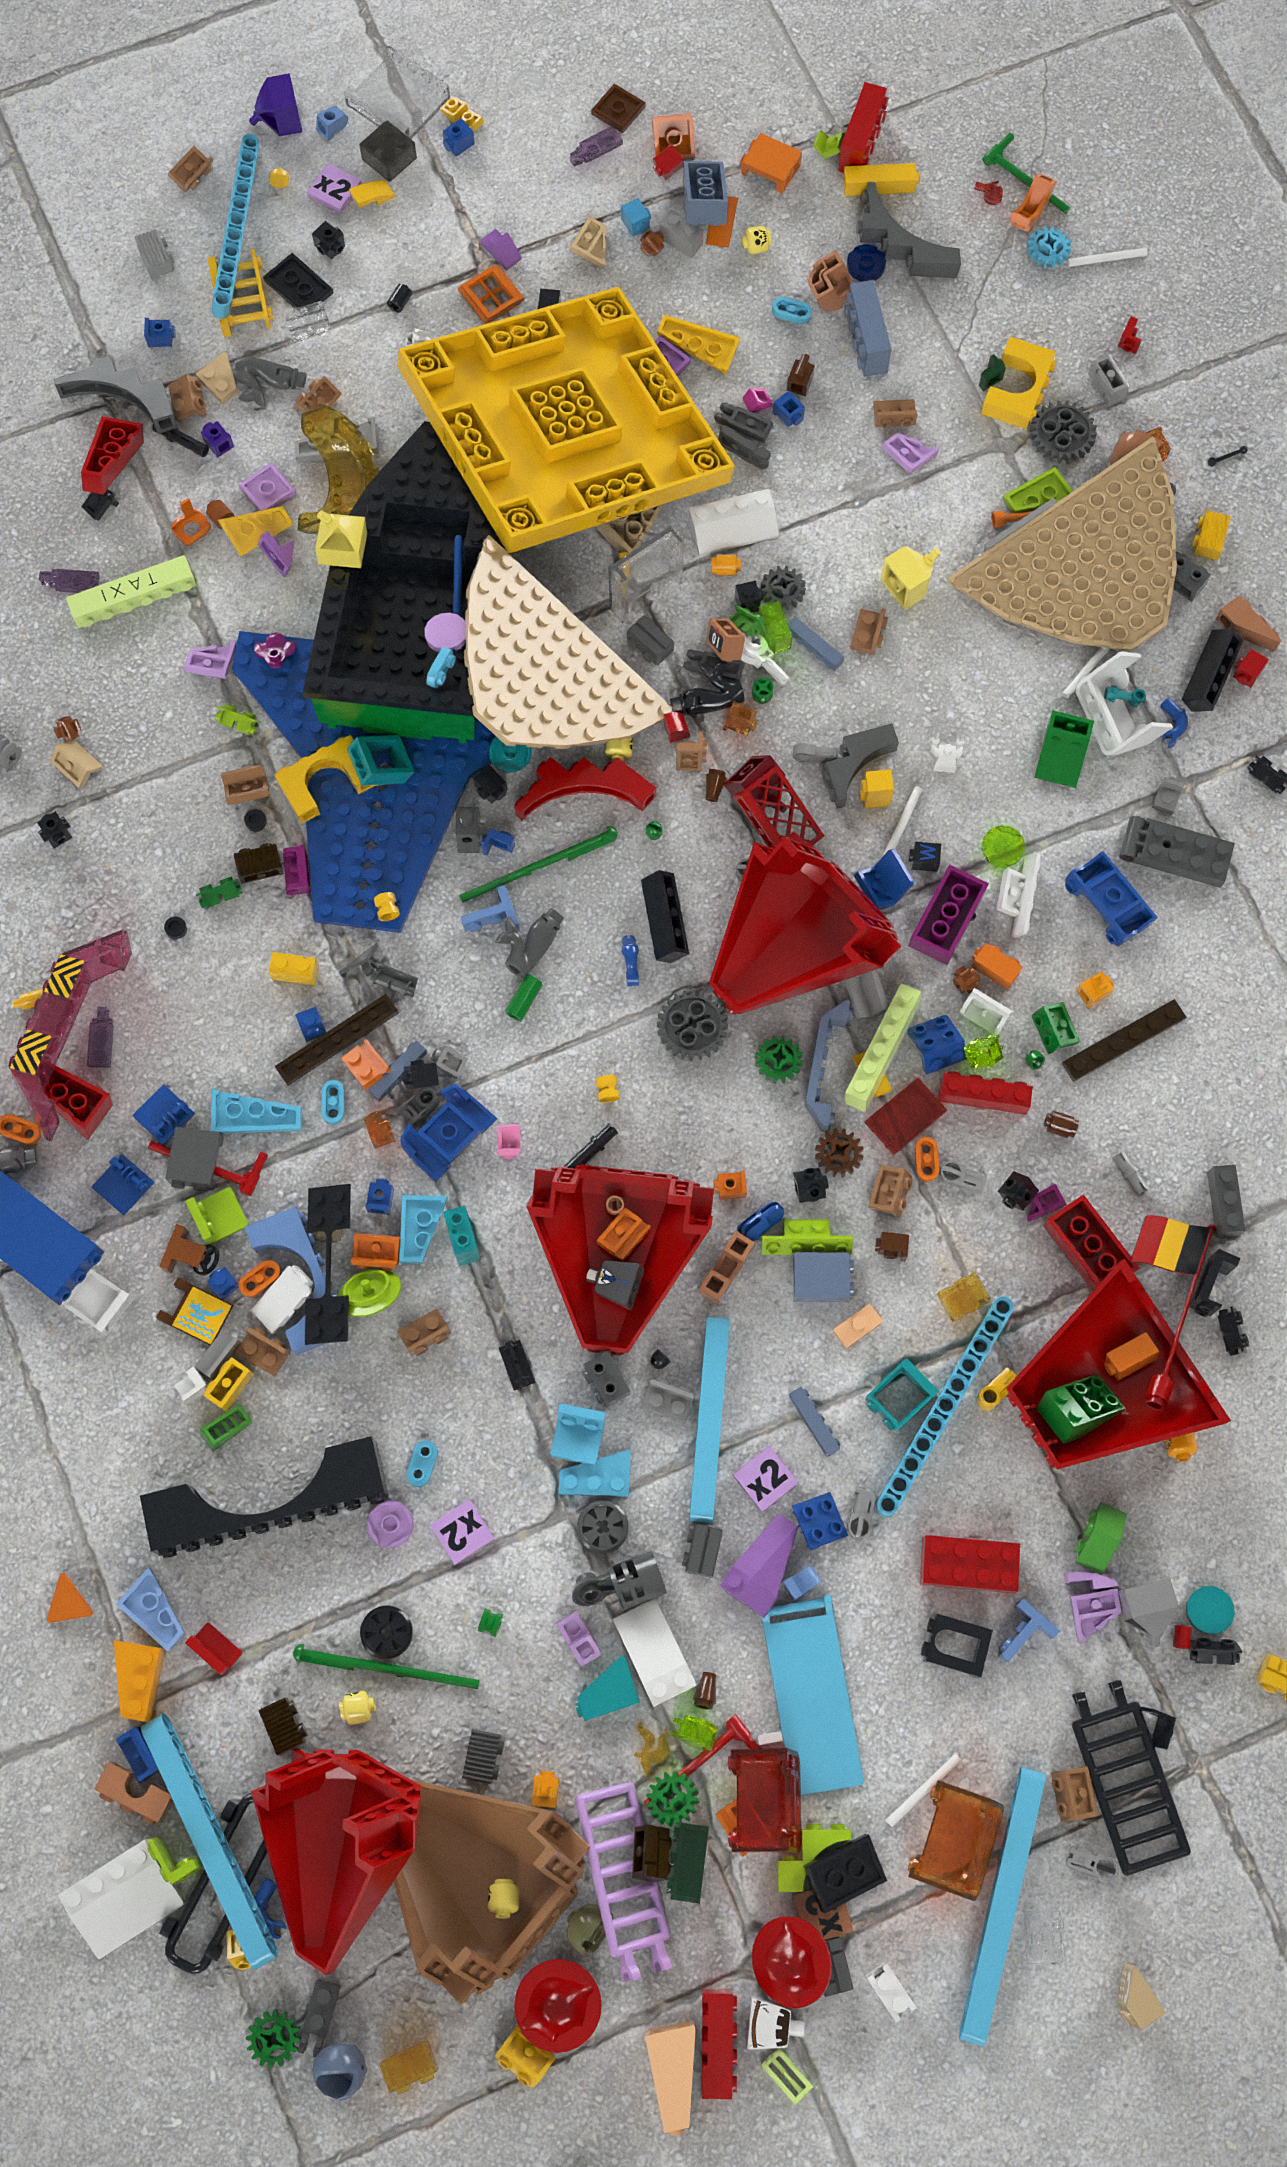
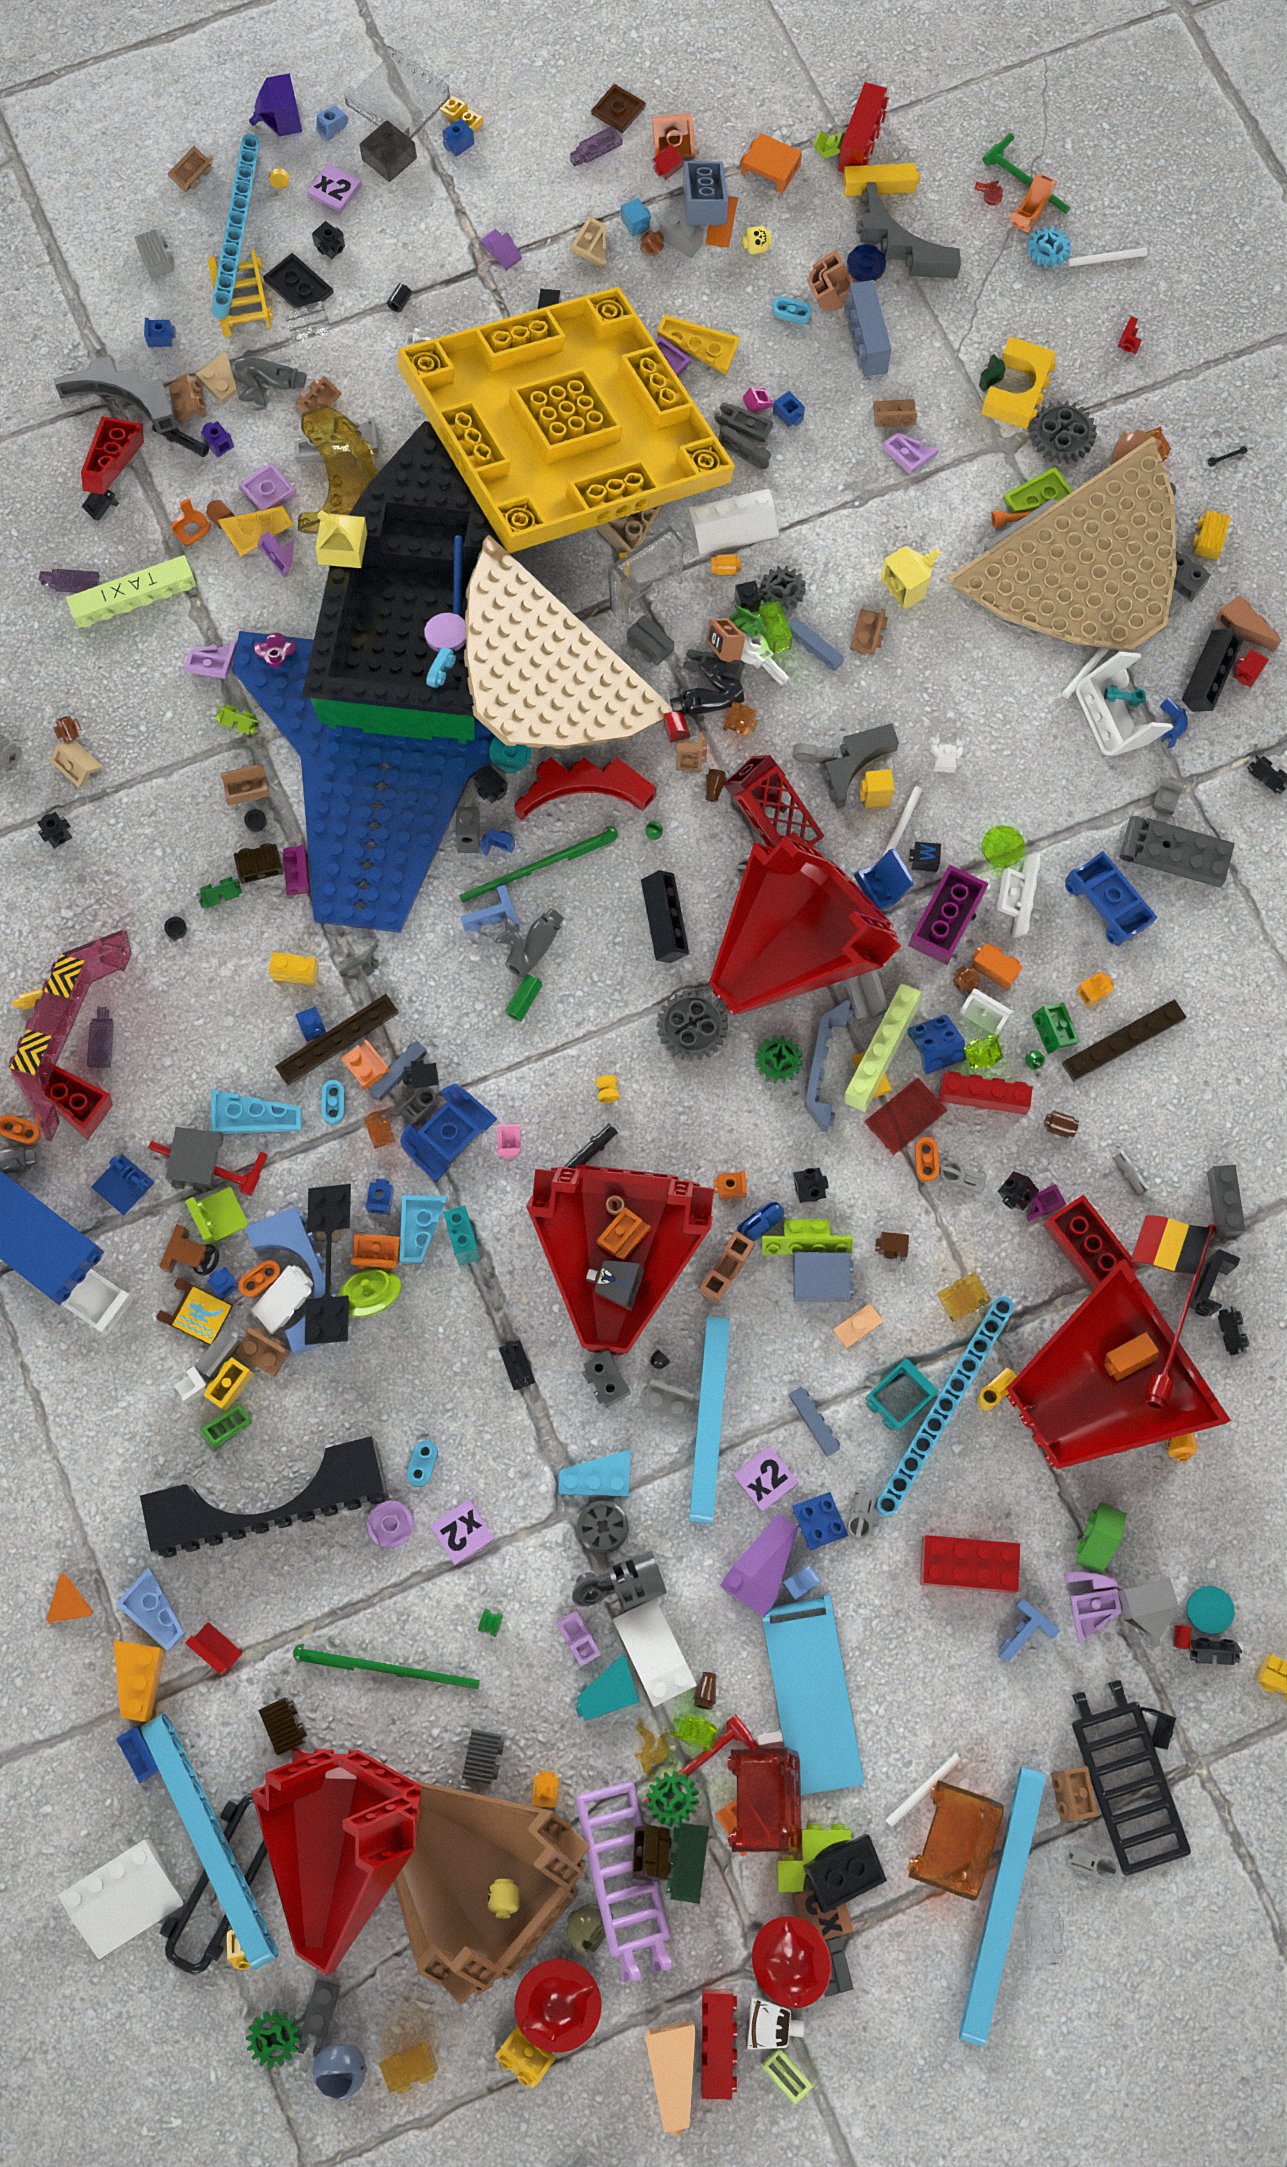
nougat arch [94,1762,173,1825] -> none
blue hinge [132,1084,195,1145] -> none
lime bracket [147,1837,204,1885] -> none
blue piece [254,1877,287,1939] -> none
yellow arch [274,735,376,824] -> none
light yellow head [339,1691,376,1725] -> none
teal window [347,735,414,786] -> none
yellow slope [349,180,395,209] -> none
black wheel [360,1605,413,1659] -> none
dark grey hinge [370,962,418,997] -> none
yellow wheel [374,892,400,921] -> none
medium nougat bracket [397,1308,451,1356] -> none
light grey bracket [430,1046,468,1079] -> none
orange piece [458,264,524,324] -> none
medium azure bracket [550,1403,606,1465] -> none
light yellow head [605,737,633,762] -> none
blue piece [621,935,639,986] -> none
dark grey brick [682,1524,723,1578] -> none
green wheel [752,677,774,704] -> none
reddish brown brick [787,353,815,397] -> none
reddish brown gear [815,1128,864,1178] -> none
white brick [865,1961,917,2023] -> none
medium nougat bracket [868,1165,913,1218] -> none
black panel [921,1614,993,1678] -> none
green slope [1034,710,1094,788] -> none
green slope [1036,1374,1125,1444] -> none
light grey brick [1088,354,1130,406] -> none
tan slope [1117,1963,1166,2030] -> none

